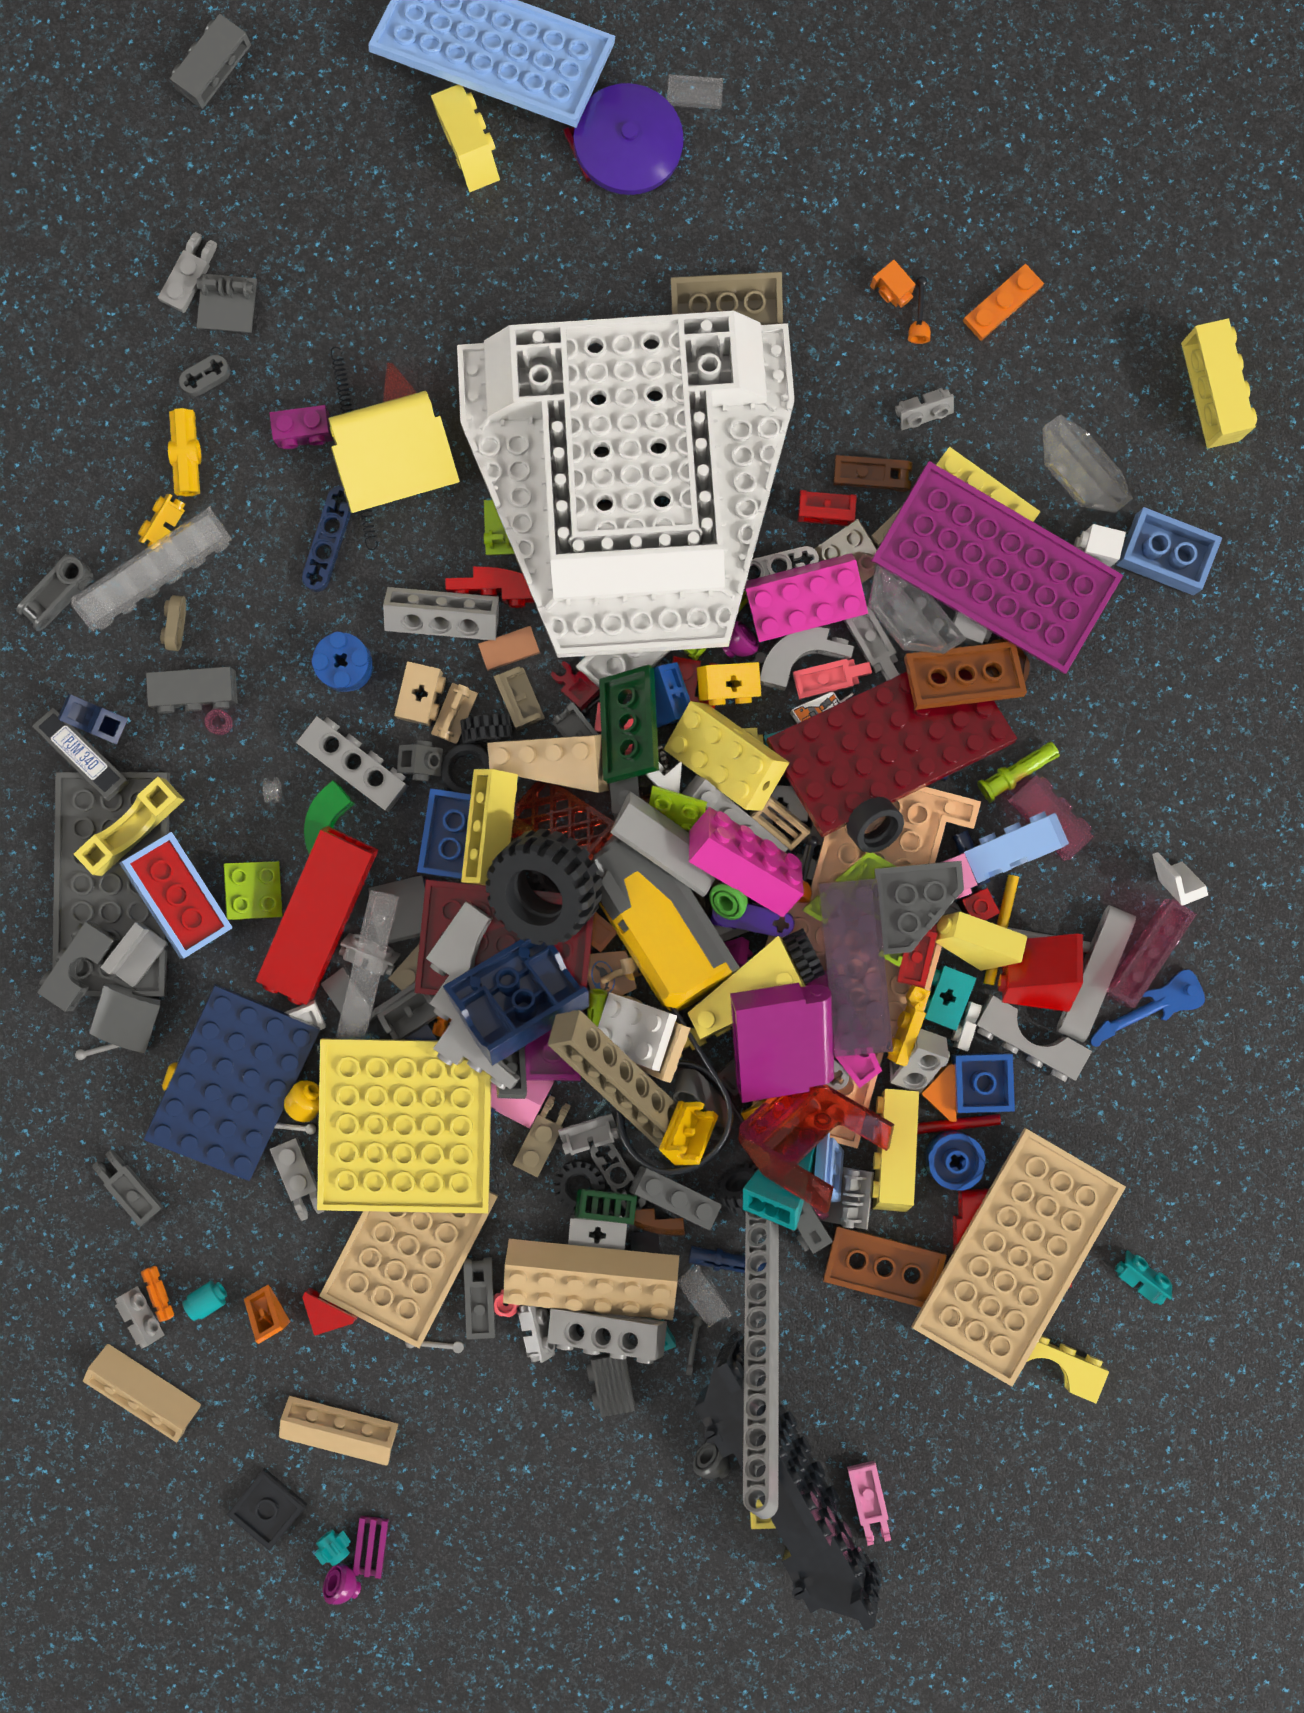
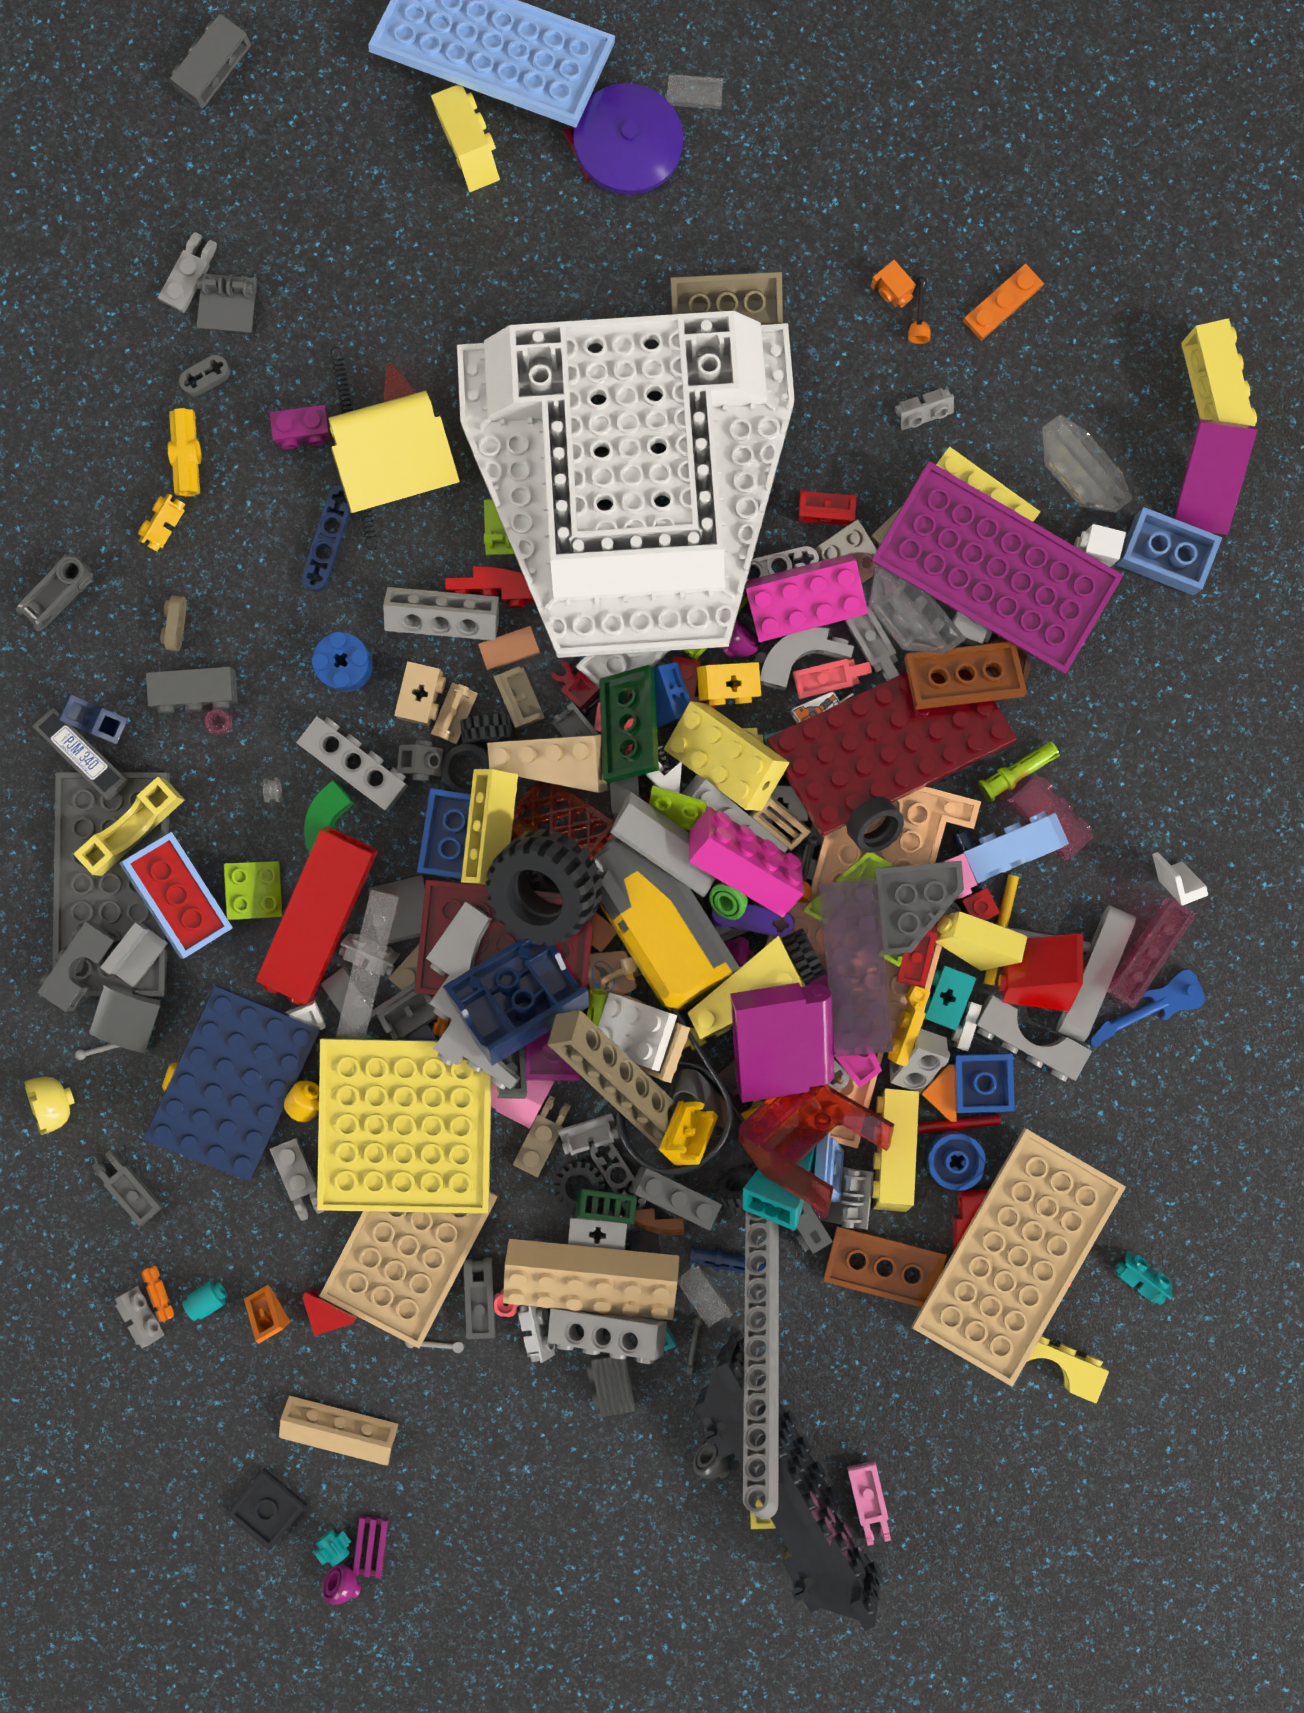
clear brick [71,506,232,632] -> none
tan panel [83,1344,201,1443] -> none
white hinge [275,1123,316,1135] -> none
reddish brown plate [833,455,913,492] -> none
none -> light yellow cylinder [24,1076,74,1135]
none -> magenta tile [1173,419,1258,535]

